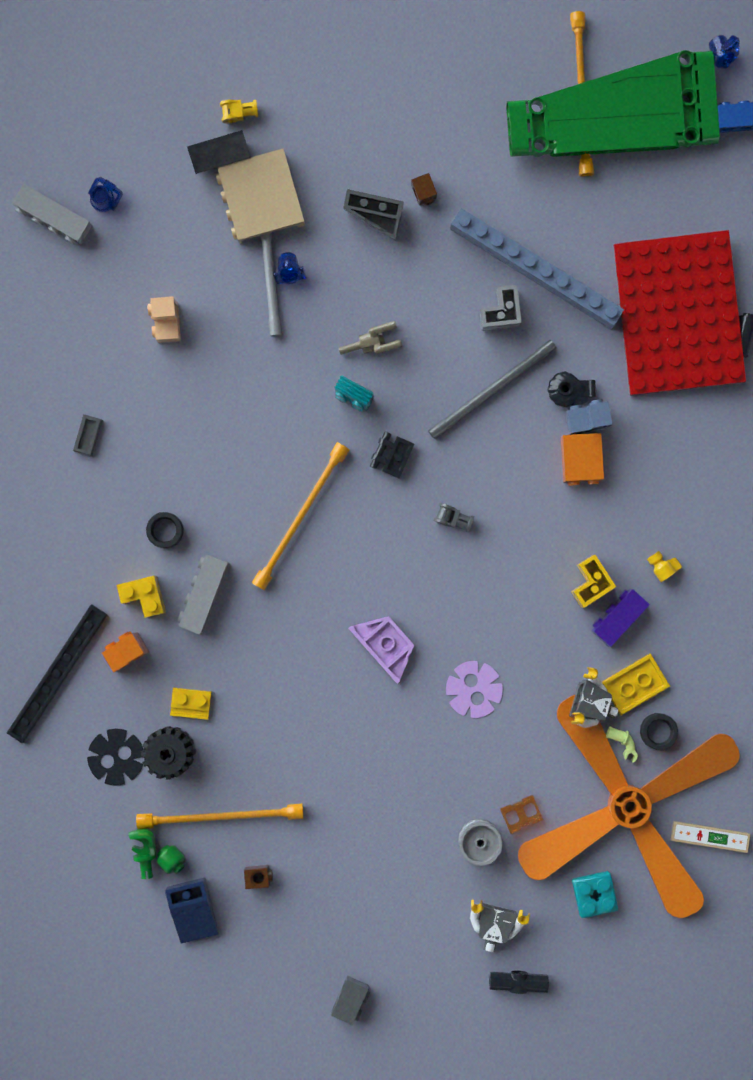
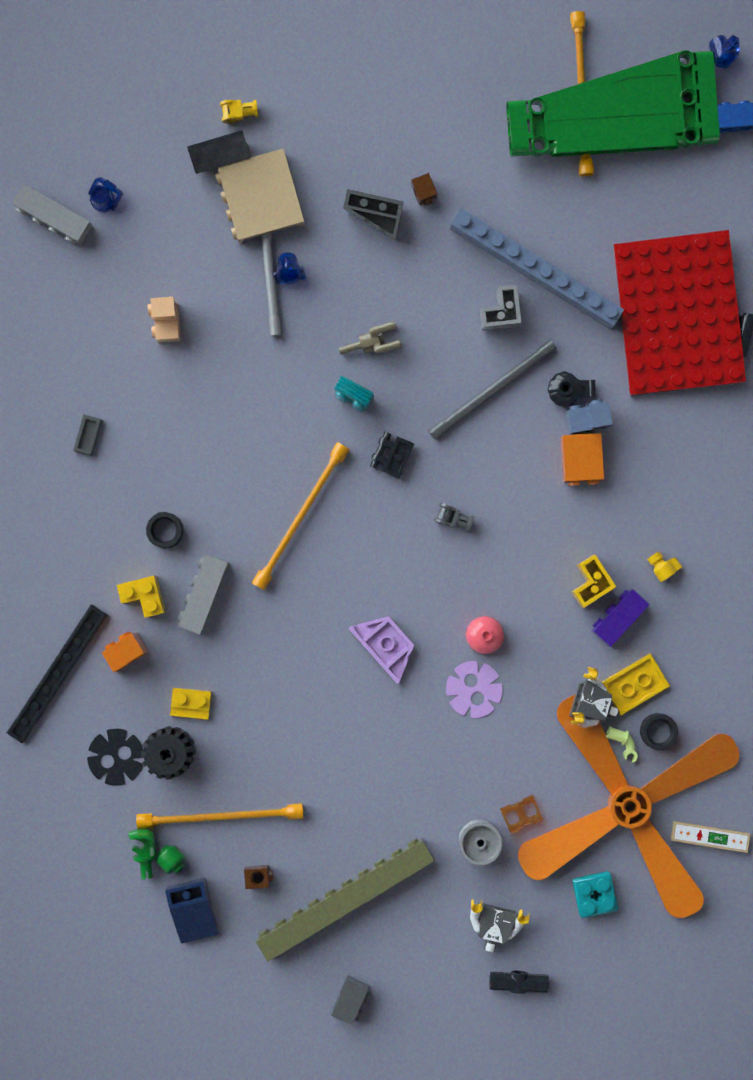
none -> olive brick [256,838,434,962]
none -> coral cylinder [466,616,504,654]

